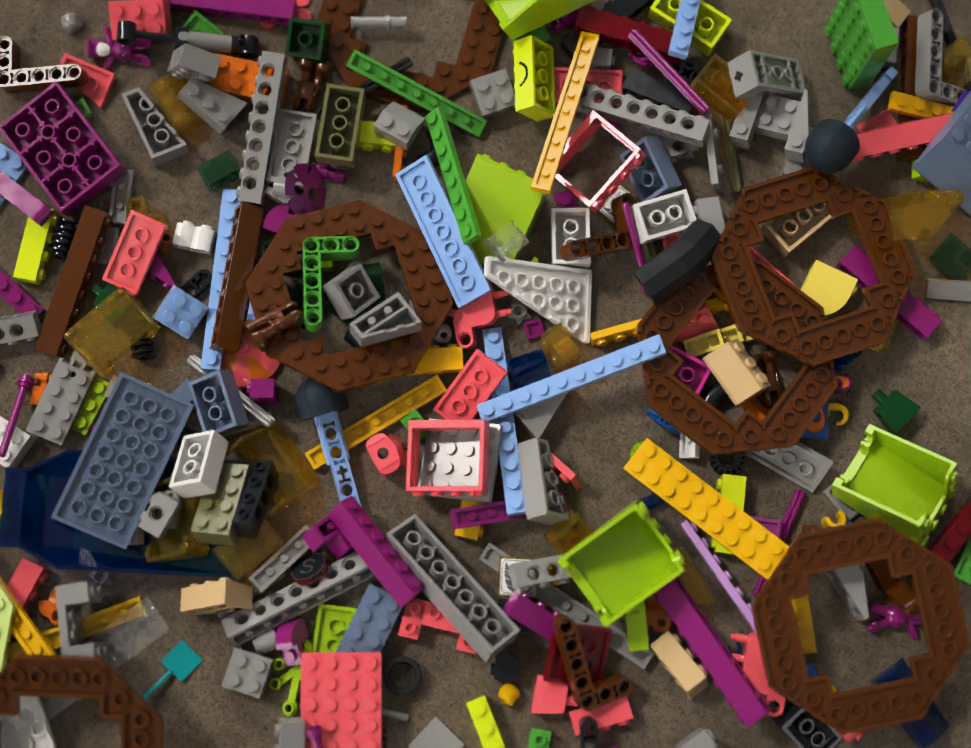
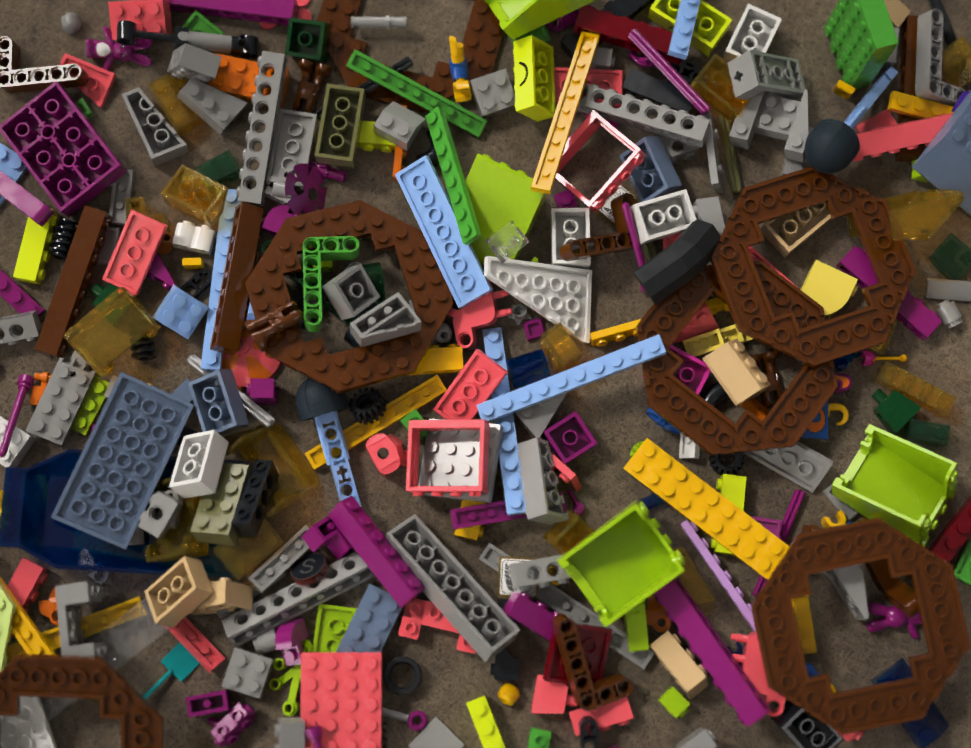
none -> tan brick [144,556,213,628]
none -> clear yellow slope [160,164,228,228]
none -> coral plate [165,617,226,673]
none -> yellow tile [182,258,205,269]
none -> magenta brick [185,689,232,718]
none -> magenta brick [207,702,257,748]
none -> black tyre [349,388,386,425]
none -> magenta plate [408,711,428,731]
none -> yellow piece [449,36,472,102]
none -> magenta brick [542,411,597,465]
none -> magenta hand [567,489,585,517]
none -> lime brick [658,686,690,718]
none -> white brick [722,4,782,62]
none -> yellow tile [833,79,856,100]
none -> hinge [860,351,907,366]
none -> clear yellow brick [873,361,957,417]
none -> clear green brick [904,419,951,448]
none -> light grey brick [936,299,963,329]

